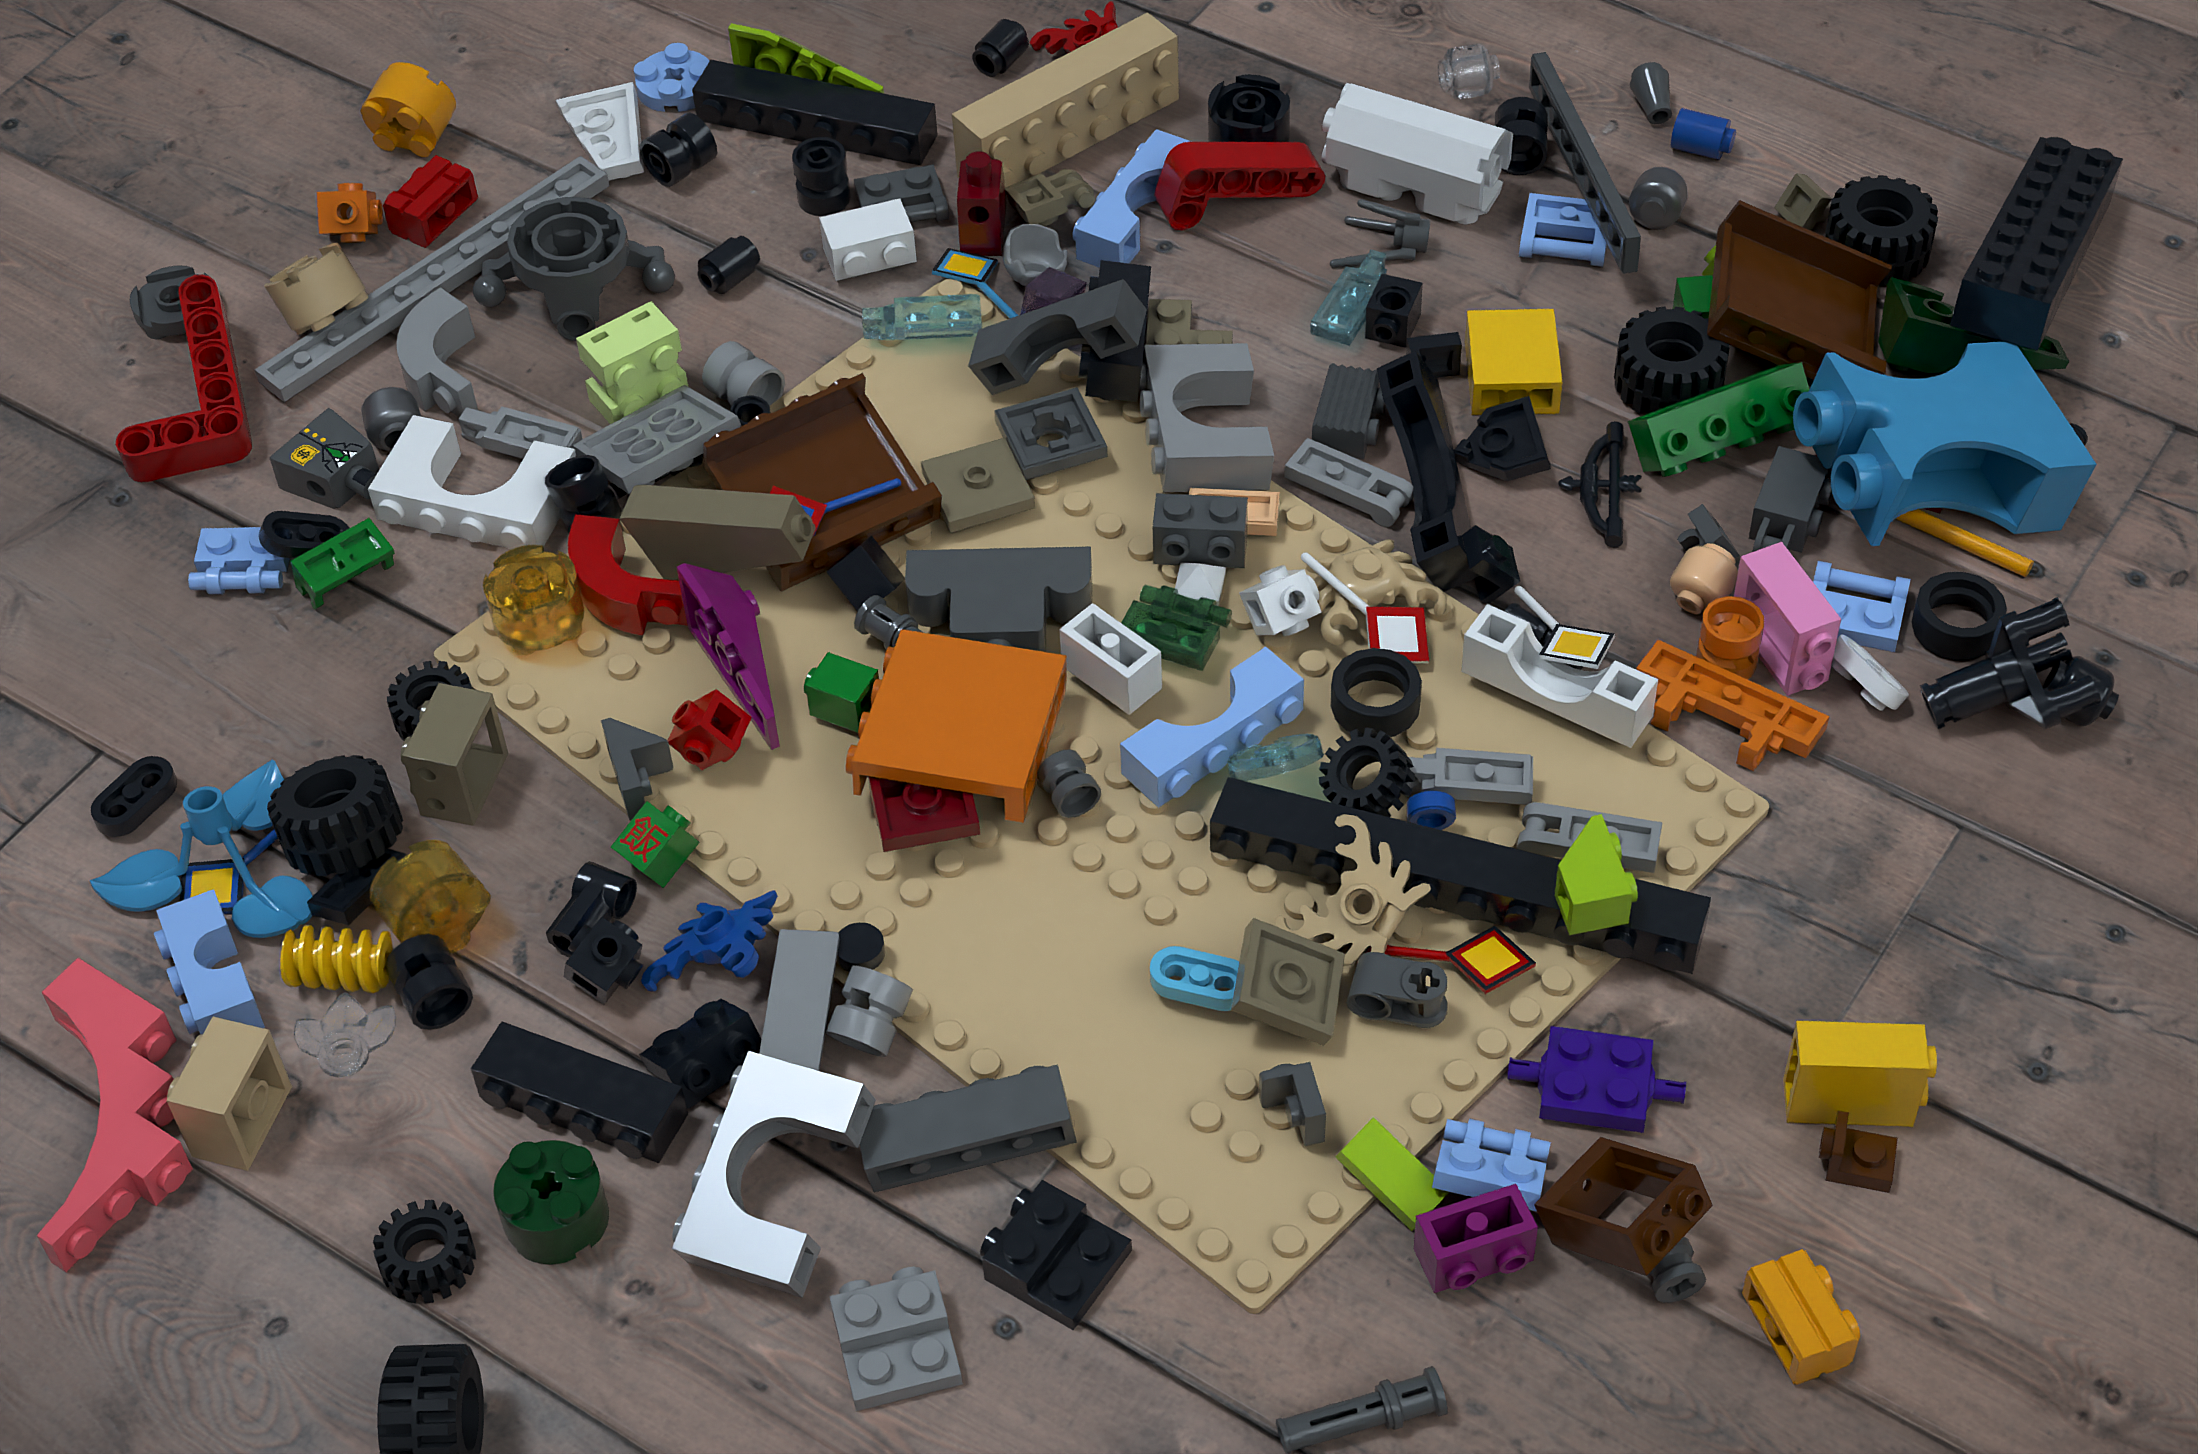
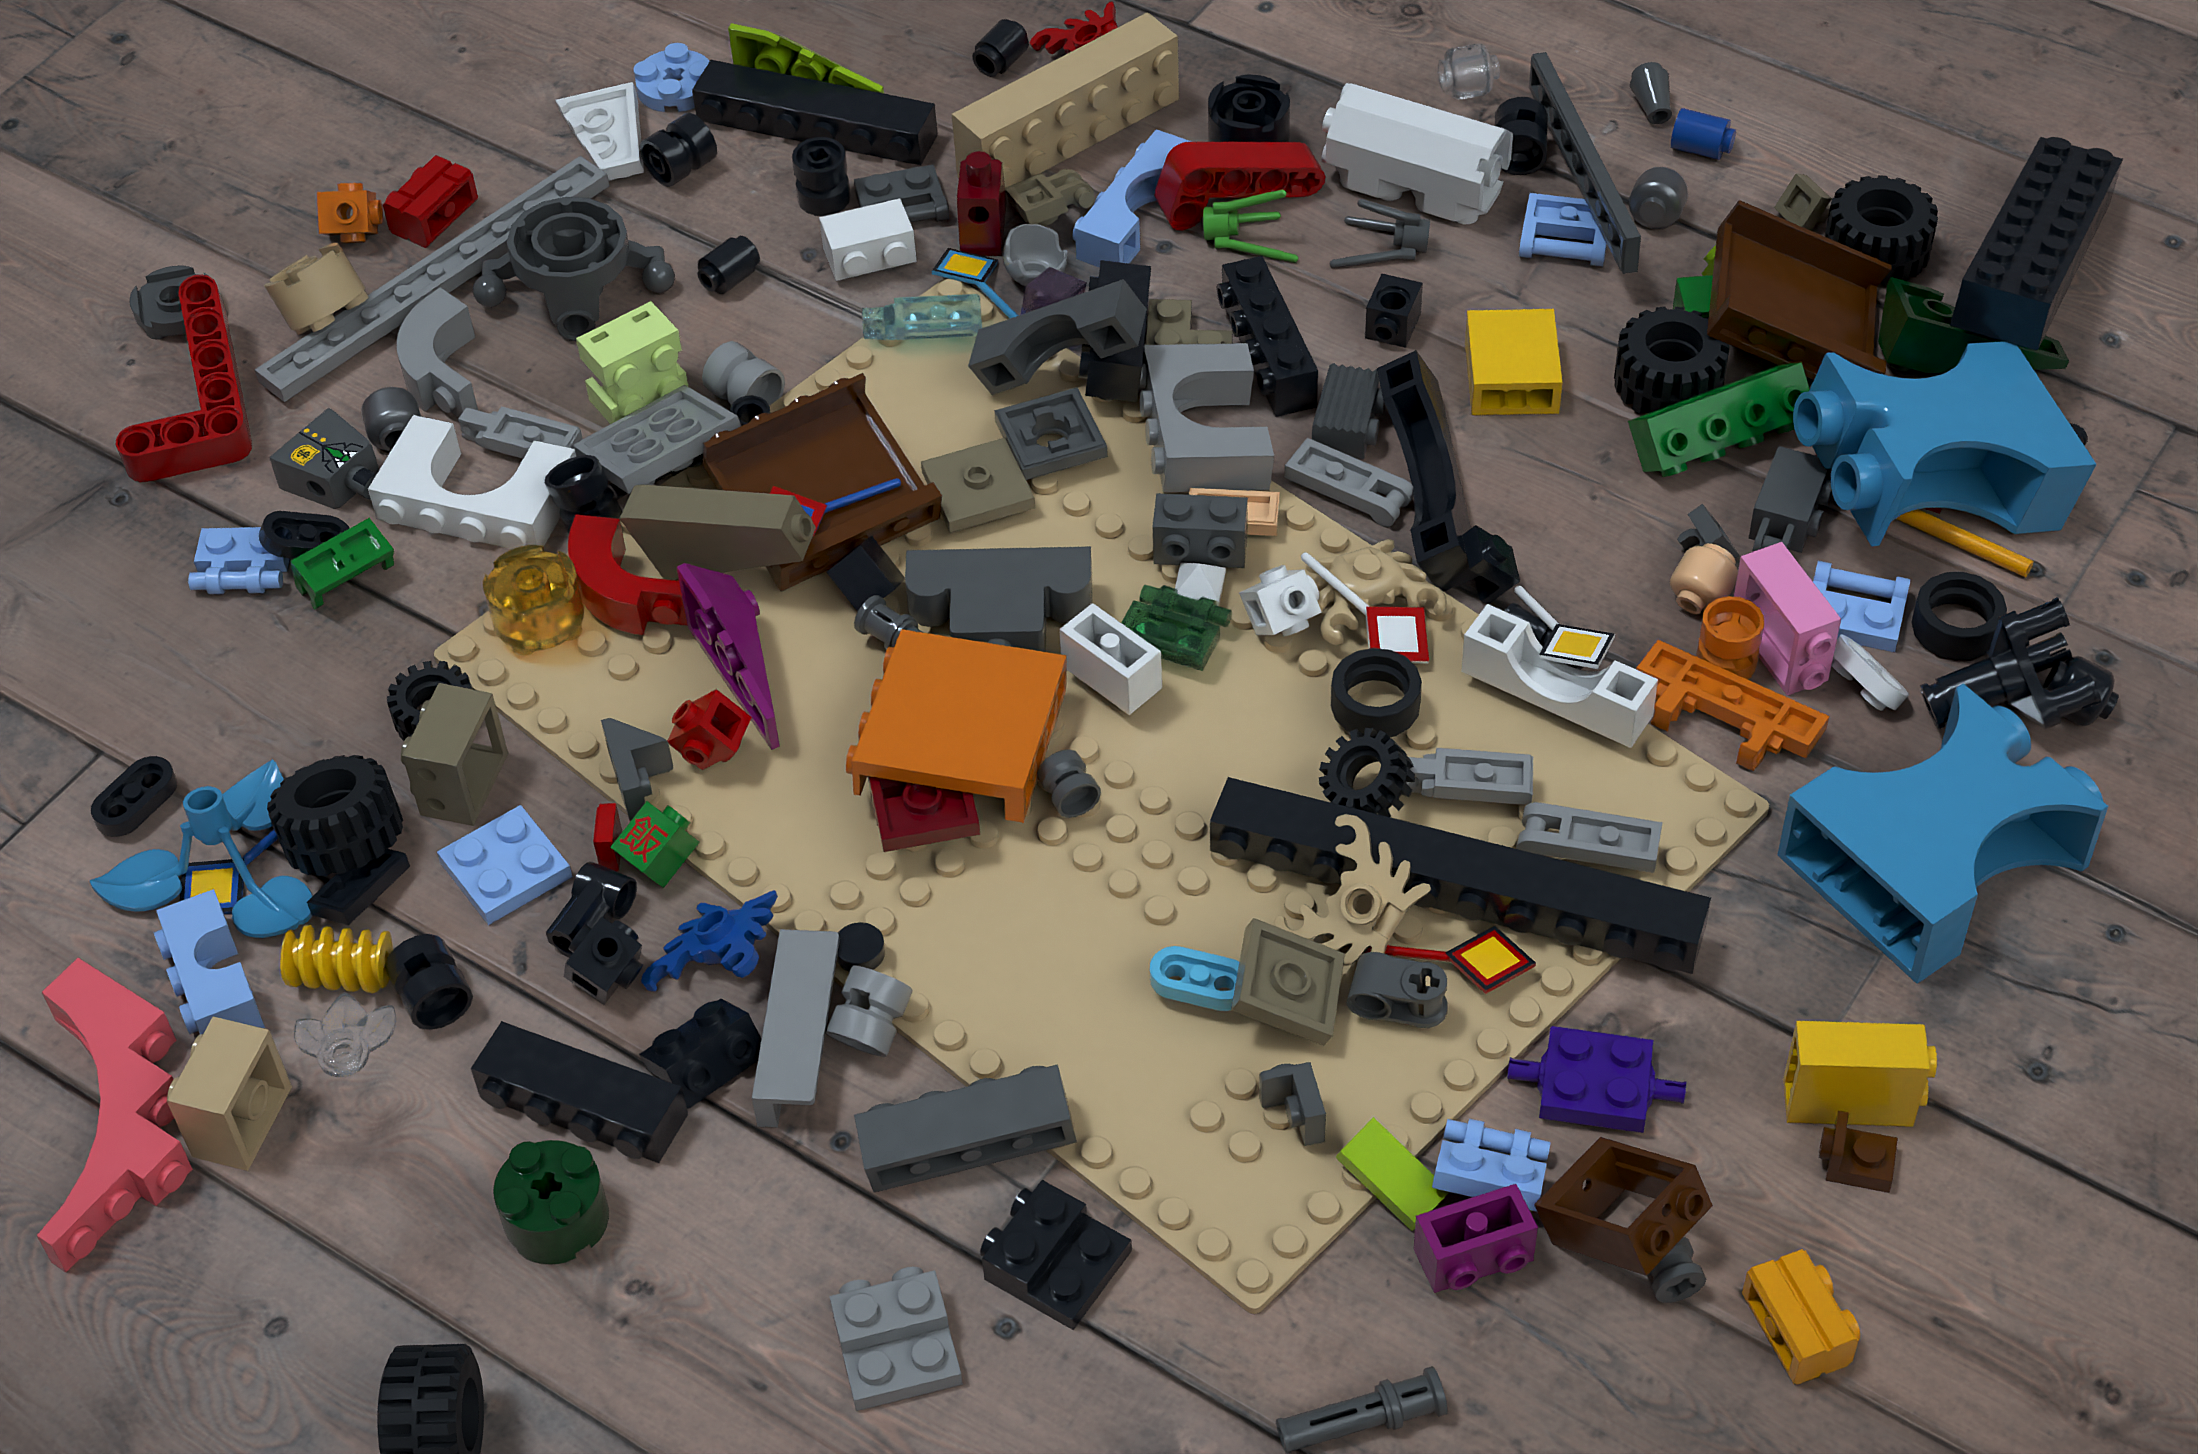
light orange brick [360,62,456,157] -> none
clear yellow brick [370,840,491,953] -> none
black tyre [373,1200,476,1304] -> none
arch [672,1051,876,1298] -> none
green brick [804,652,879,733] -> none
light blue arch [1120,647,1304,808] -> none
clear light blue tile [1227,733,1324,781] -> none
clear light blue hinge [1310,249,1387,346] -> none
black bracket [1401,332,1462,378] -> none
blue tile [1406,791,1456,830] -> none
black plate [1454,396,1551,482] -> none
lime slope [1555,814,1638,935] -> none
black piece [1558,421,1642,548] -> none
none -> light blue plate [437,805,573,925]
none -> red tile [593,803,623,871]
none -> bright green plant [1203,190,1299,263]
none -> black brick [1216,256,1318,417]
none -> dark azure brick [1777,683,2108,984]

